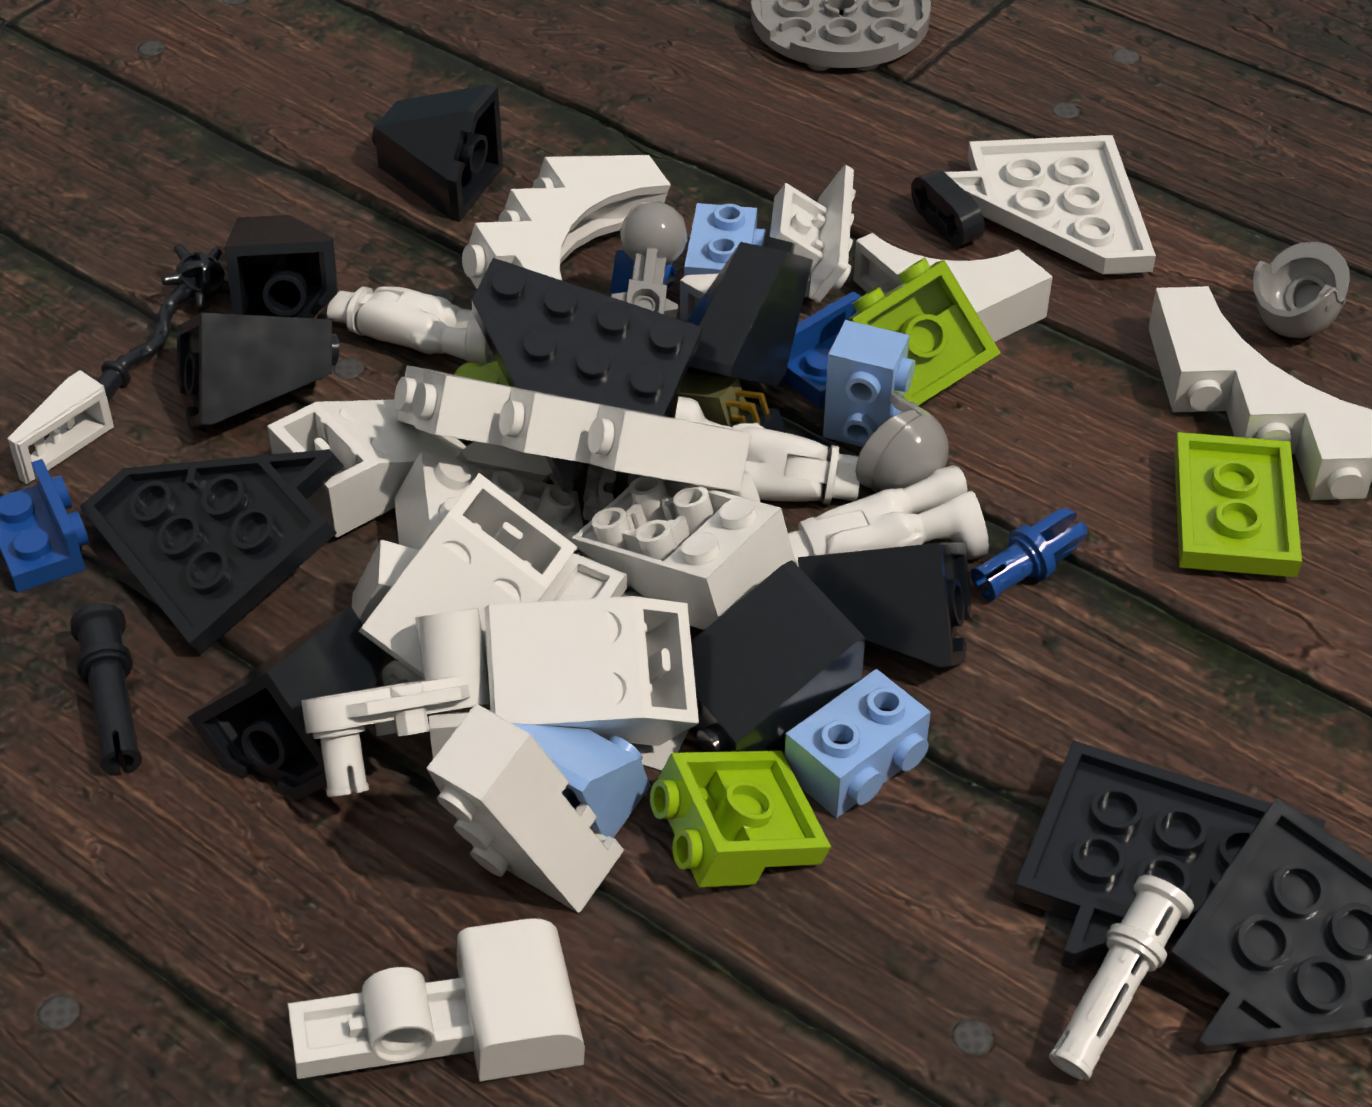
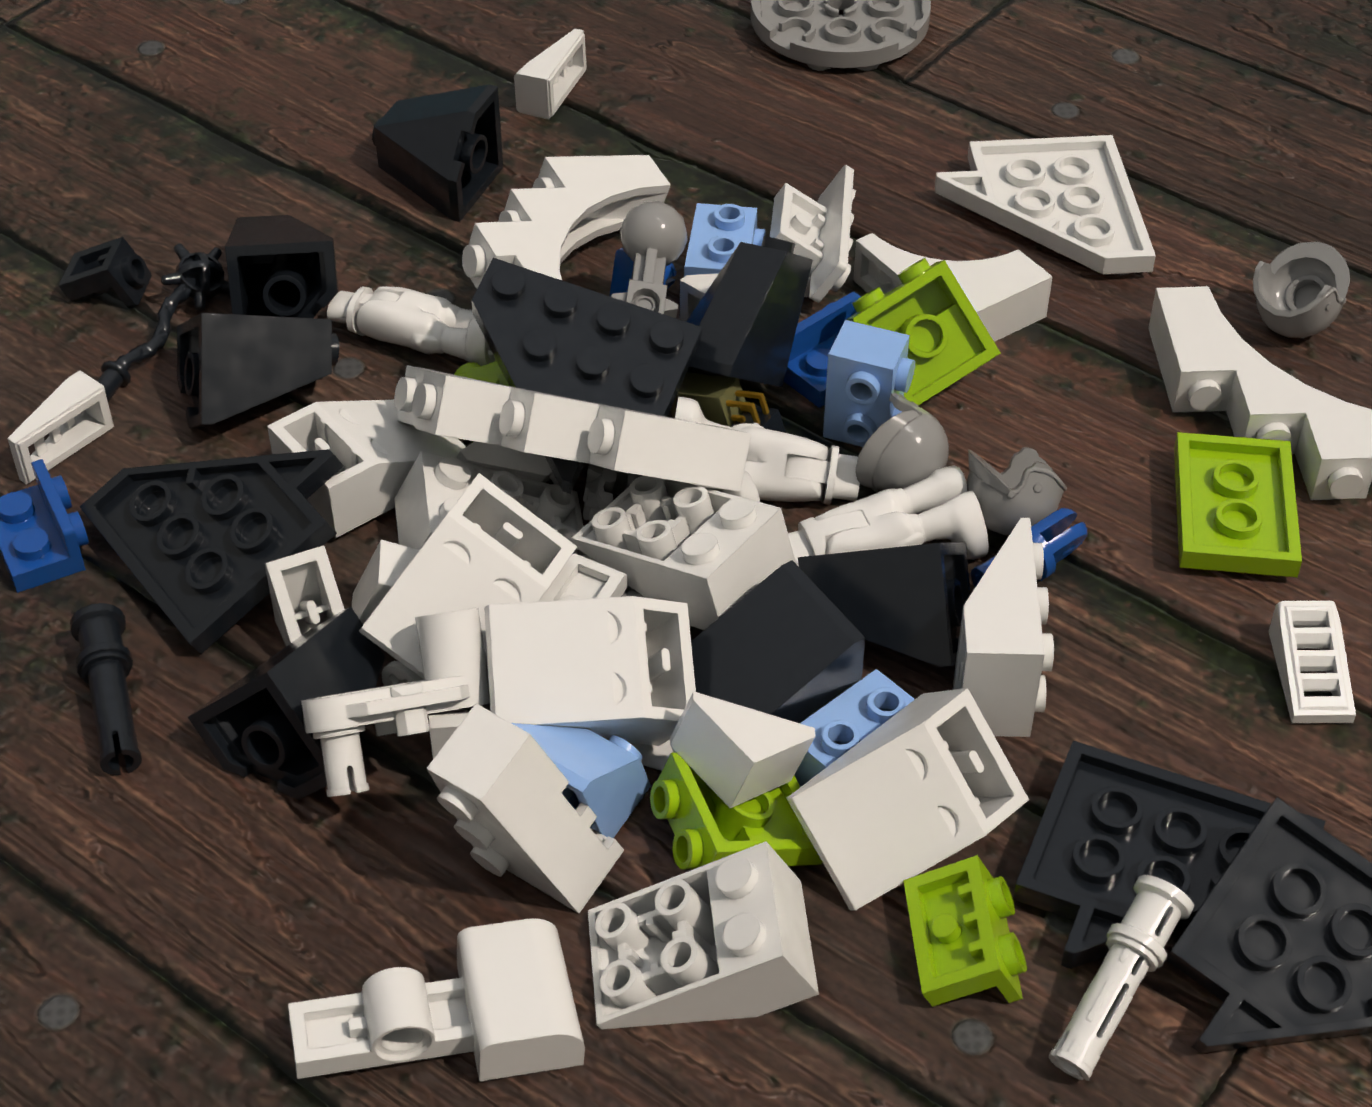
black beam [911,170,985,247] -> none
none -> black bracket [58,237,152,308]
none -> white slope [264,545,344,646]
none -> white slope [514,29,587,119]
none -> white slope [588,841,819,1029]
none -> white slope [670,691,815,808]
none -> white slope [786,688,1029,910]
none -> lime bracket [903,855,1027,1007]
none -> white slope [952,518,1054,737]
none -> light grey helmet [966,447,1067,536]
none -> white slope [1268,601,1356,723]

